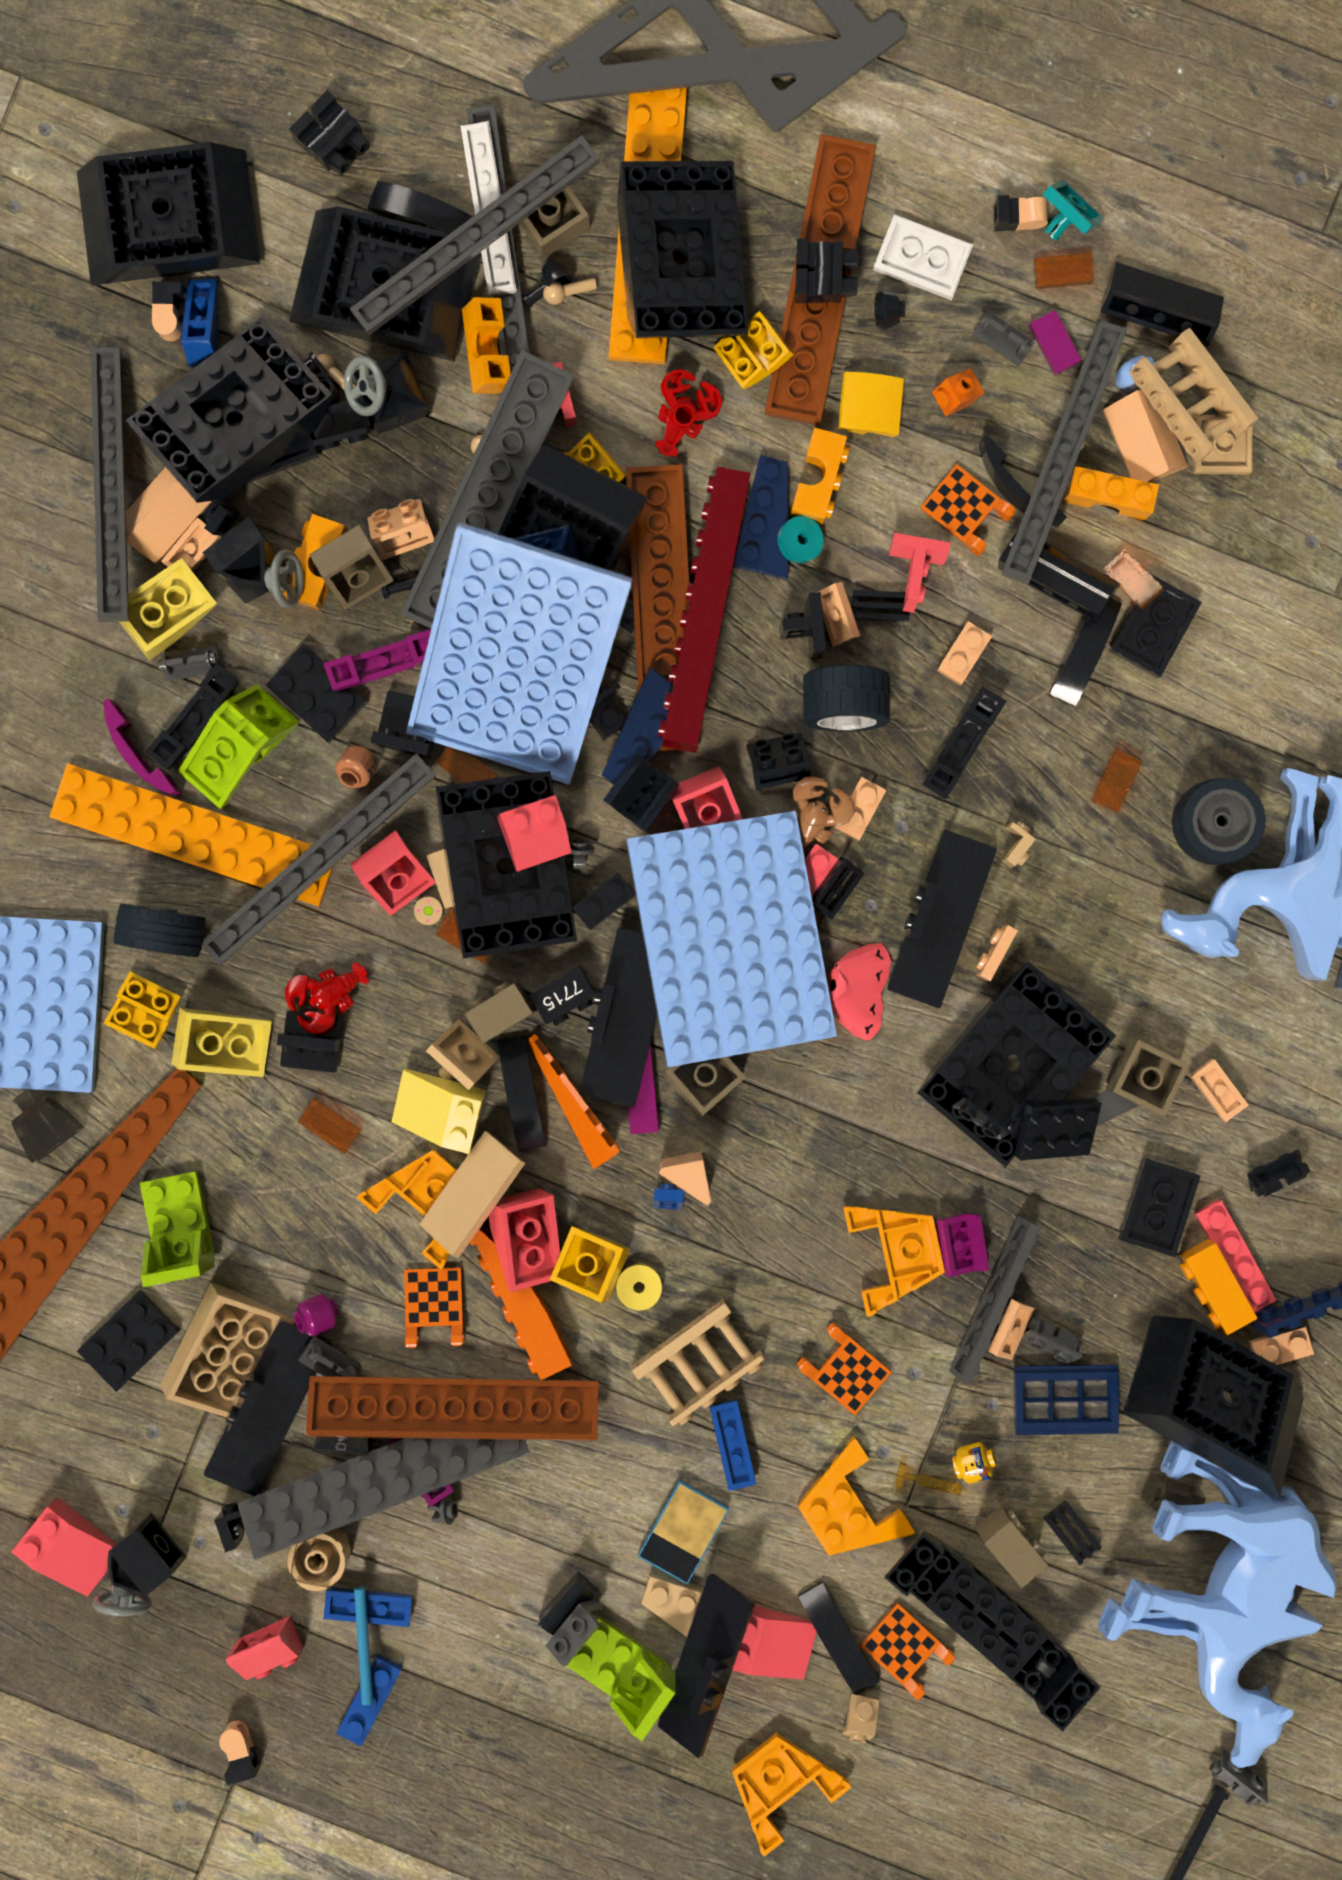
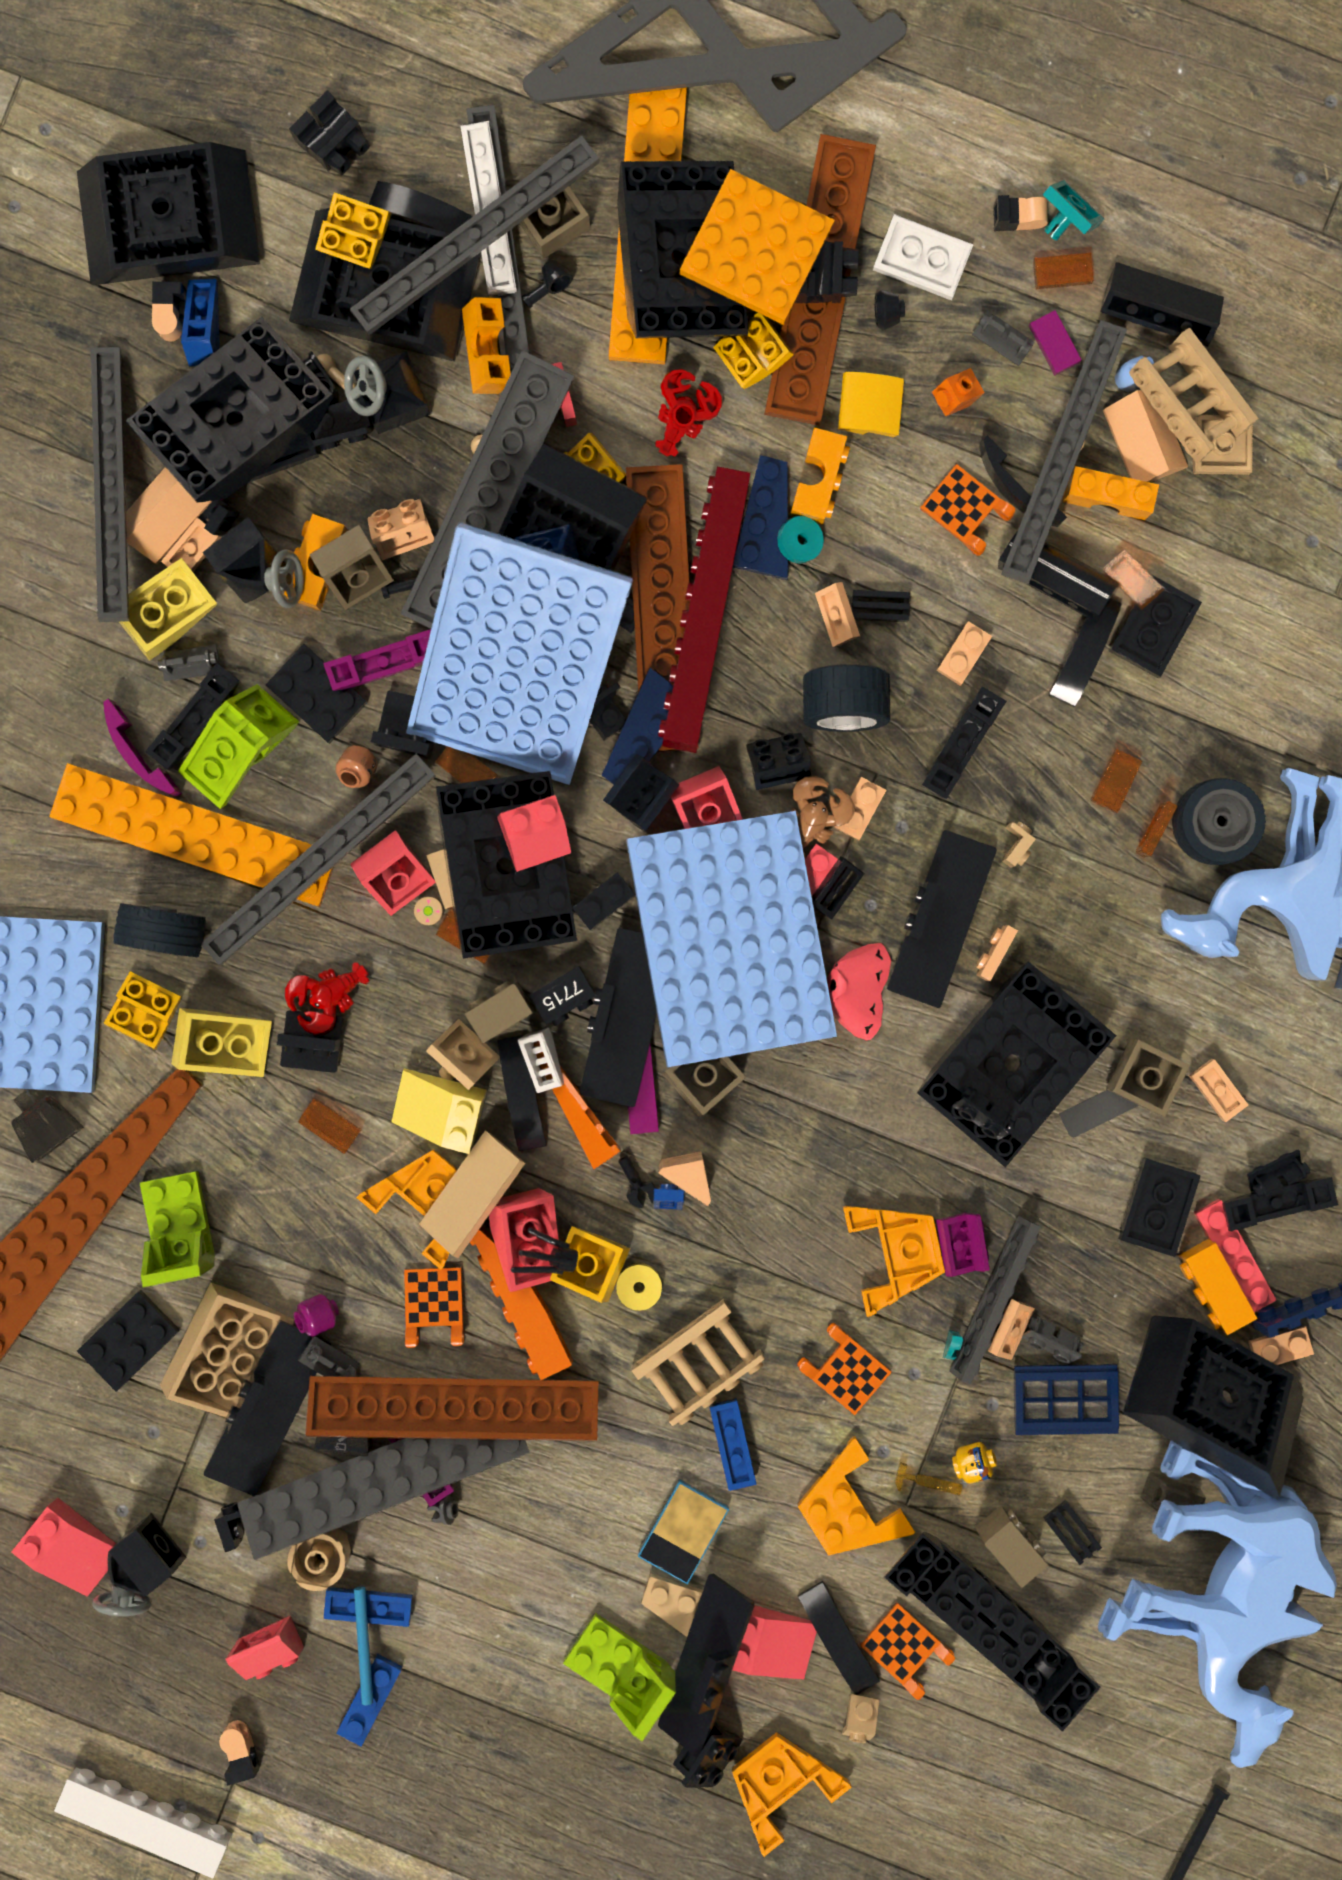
black brick [538,1571,599,1635] -> none
tan bar [543,278,597,305] -> none
dark grey bracket [545,1599,603,1666] -> none
dark grey plate [570,839,595,869] -> none
black bracket [779,592,826,660] -> none
coral bracket [889,533,951,613] -> none
black plate [1014,1099,1102,1161] -> none
dark grey hinge [1209,1748,1268,1806] -> none
none -> white brick [54,1767,233,1879]
none -> yellow slope [315,192,391,269]
none -> black plant [511,1227,578,1275]
none -> white slope [518,1027,564,1093]
none -> black bar [618,1156,655,1208]
none -> black bracket [673,1722,743,1788]
none -> light orange plate [679,169,835,325]
none -> teal tile [942,1330,963,1360]
none -> clear orange tile [1136,801,1178,858]
none -> black slope [1222,1177,1338,1231]

